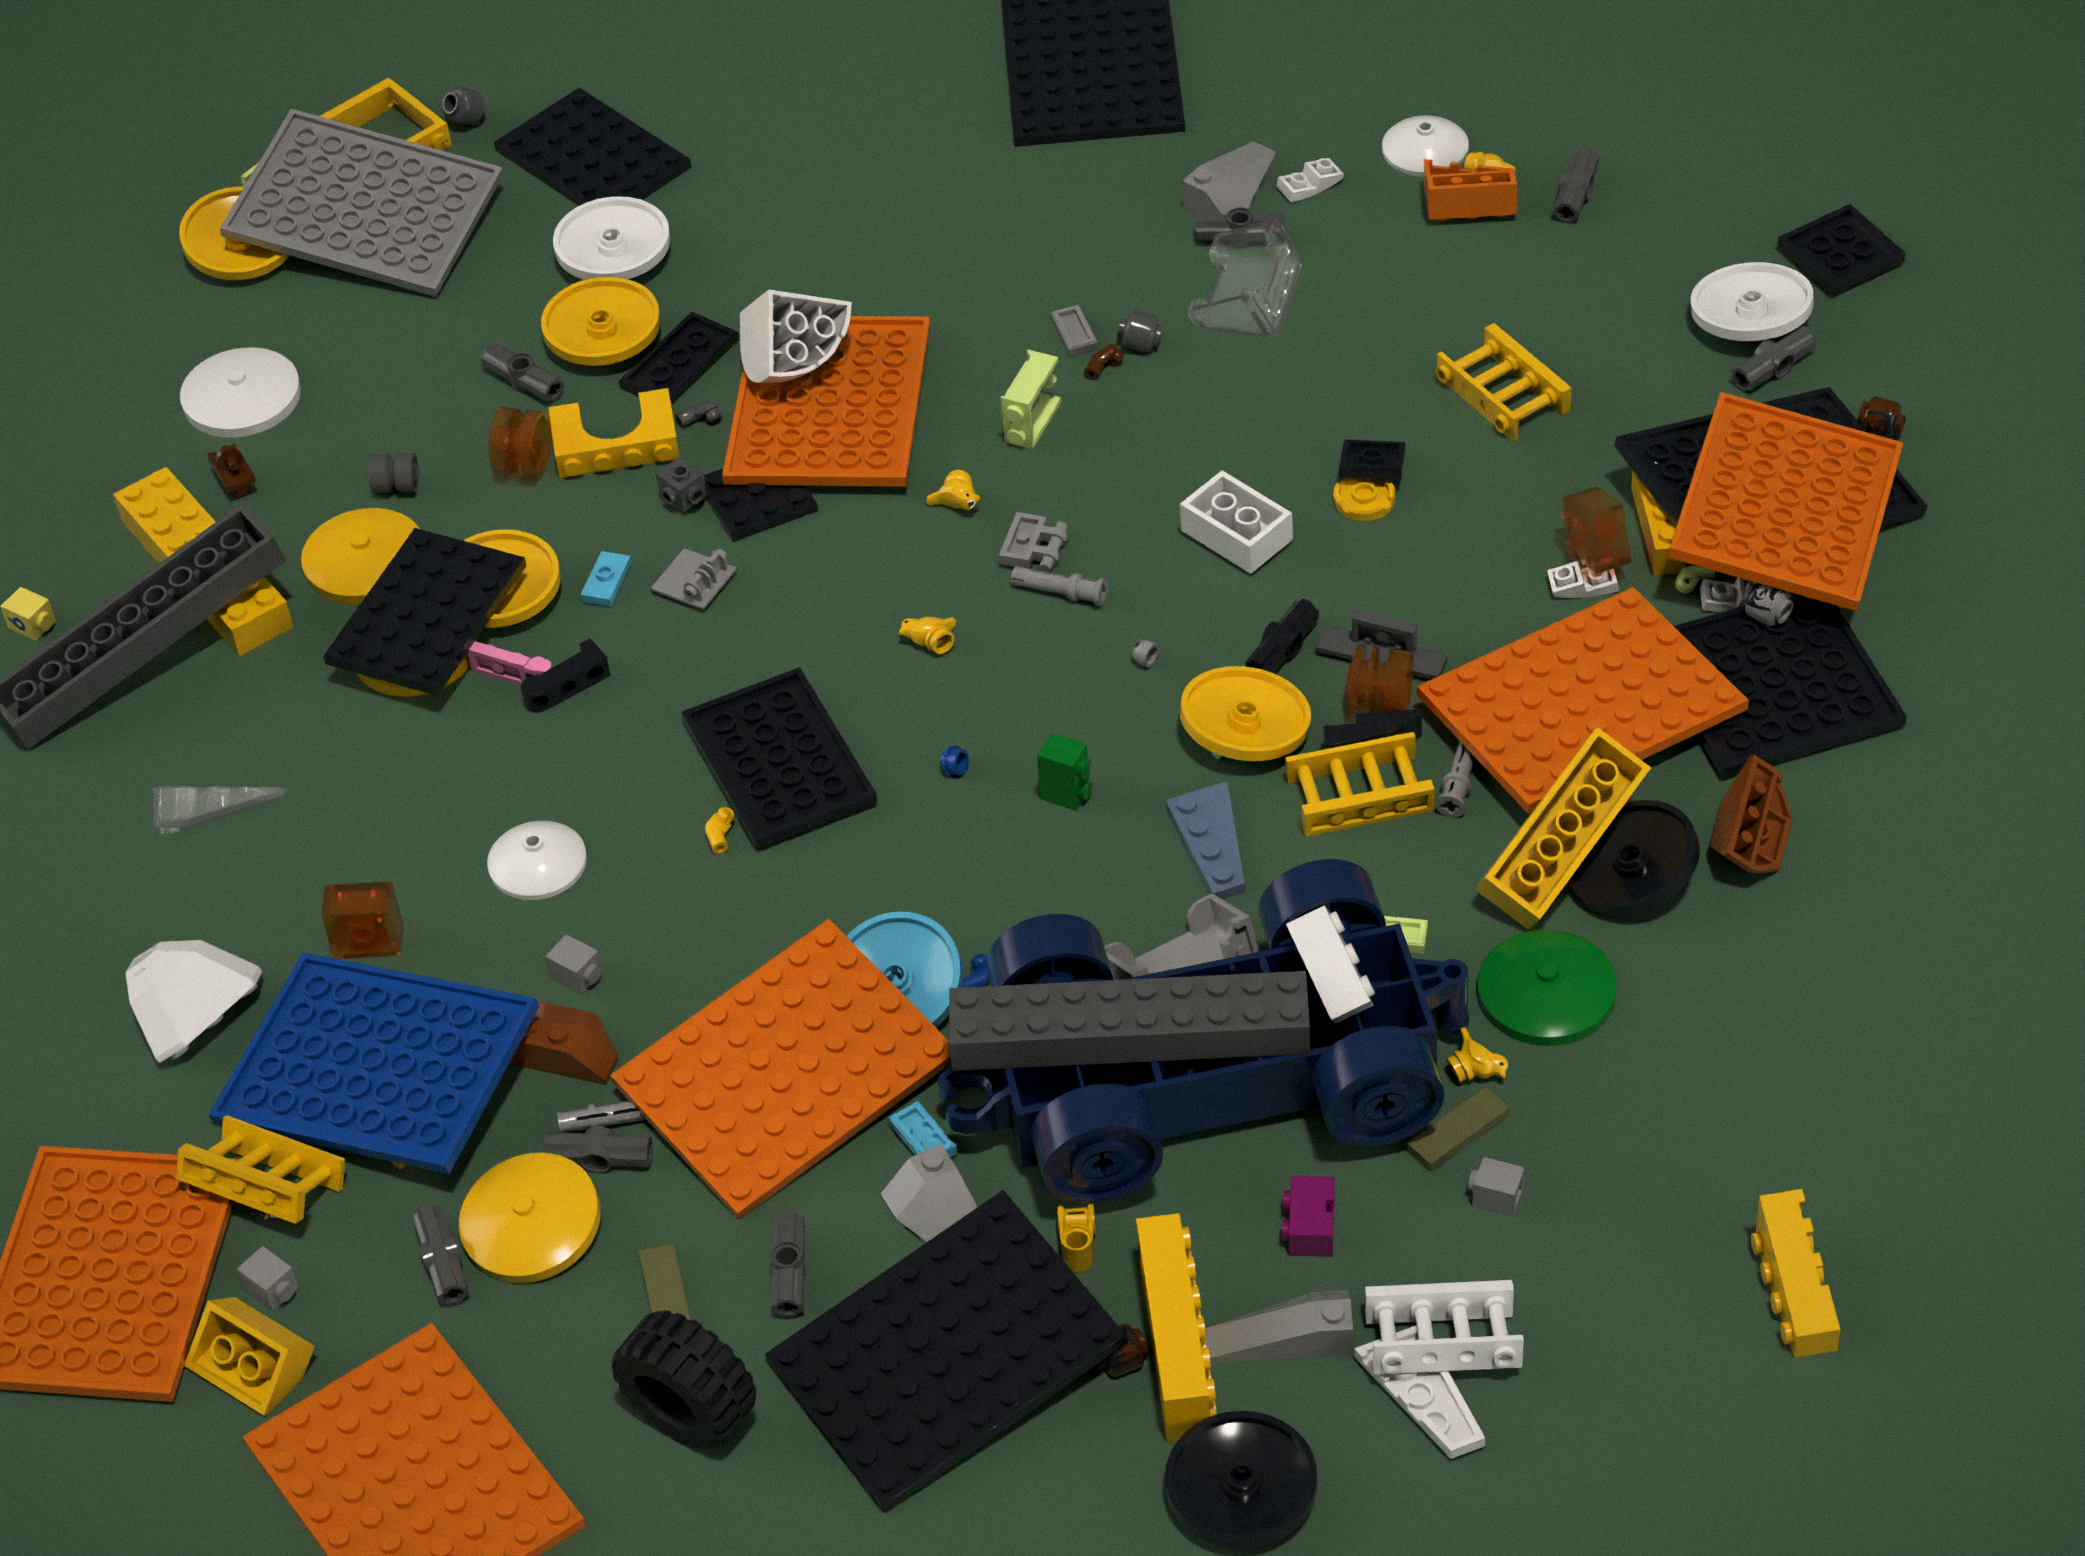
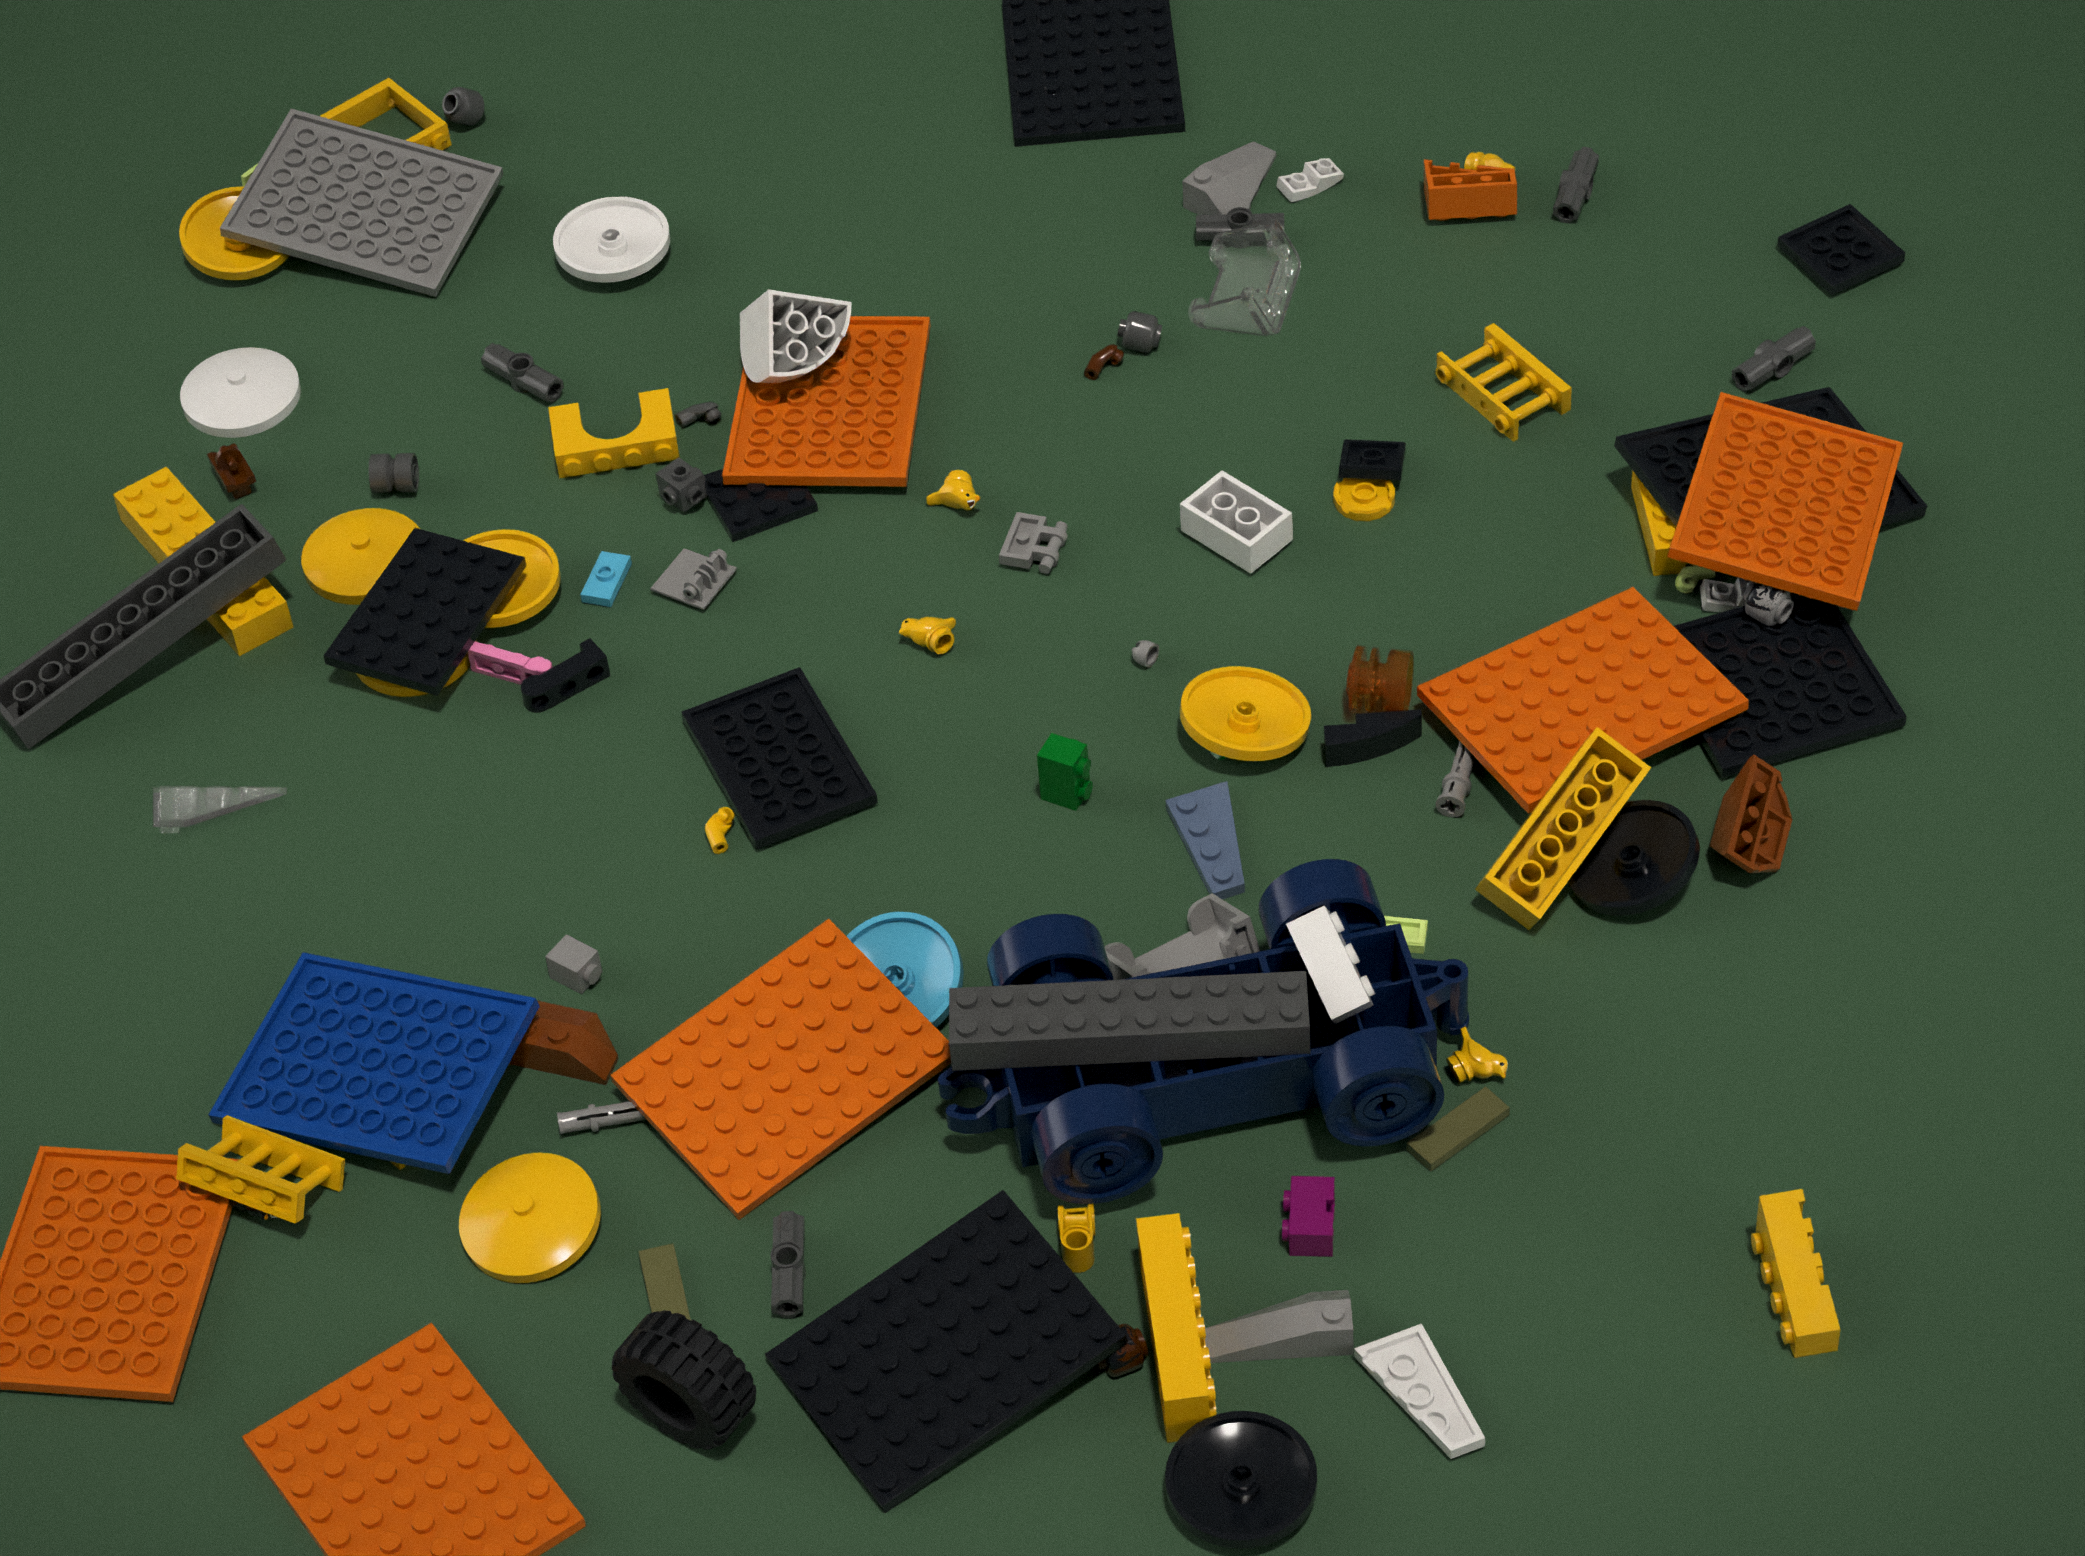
light yellow brick [0,587,56,641] -> none
white brick [126,940,262,1063] -> none
yellow slope [184,1297,315,1416] -> none
light grey brick [237,1246,299,1311] -> none
clear orange brick [322,881,404,959] -> none
dark grey piece [412,1204,469,1306] -> none
white dish [487,821,587,900] -> none
clear orange wheel [489,407,551,477] -> none
black plate [494,87,692,206] -> none
yellow dish [541,277,661,366] -> none
dark grey piece [543,1126,653,1173] -> none
black tile [619,312,740,405] -> none
light grey wedge [880,1144,977,1244] -> none
medium azure plate [888,1101,957,1157] -> none
blue plate [940,745,969,777] -> none
blue arm [962,954,990,988] -> none
yellowish green window [1000,349,1062,449] -> none
light grey pin [1011,565,1108,607] -> none
light grey tile [1051,305,1098,357] -> none
black piece [1245,598,1319,673] -> none
yellow fence [1285,732,1435,837] -> none
dark grey bracket [1316,610,1447,679] -> none
white fence [1364,1280,1524,1374] -> none
white dish [1382,115,1469,177] -> none
light grey brick [1468,1157,1525,1217] -> none
green dish [1477,930,1617,1046] -> none
white slope [1547,560,1620,598] -> none
clear orange brick [1561,486,1632,574] -> none
white dish [1691,262,1814,341] -> none
reddish brown head [1857,396,1906,439] -> none

